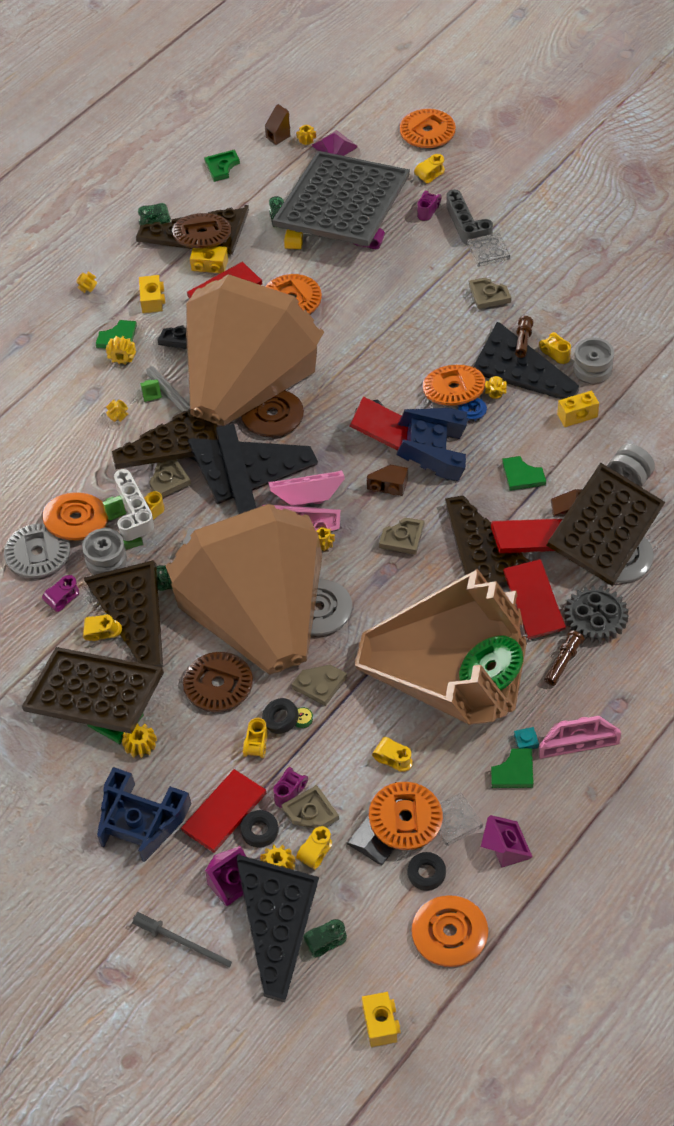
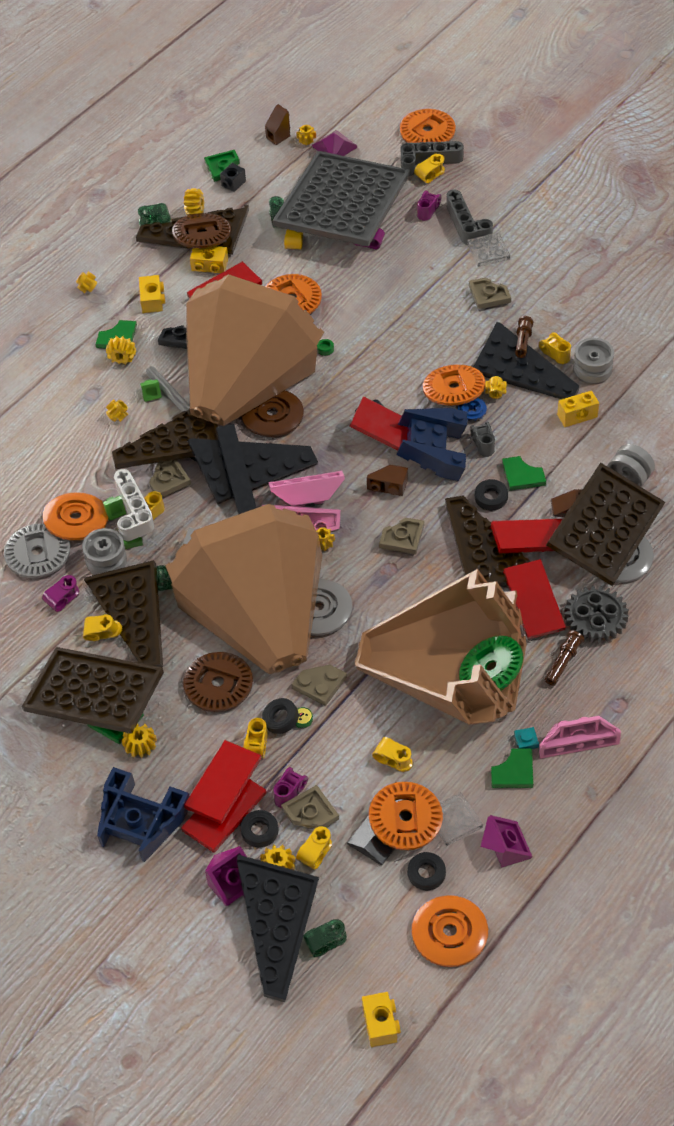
dark grey piece [132,912,232,968] -> none
none -> yellow gear [183,188,205,215]
none -> red tile [184,740,261,825]
none -> black brick [220,163,246,192]
none -> green tile [317,339,334,356]
none -> dark grey beam [400,141,464,176]
none -> dark grey piece [470,422,495,457]
none -> black tyre [474,479,508,511]

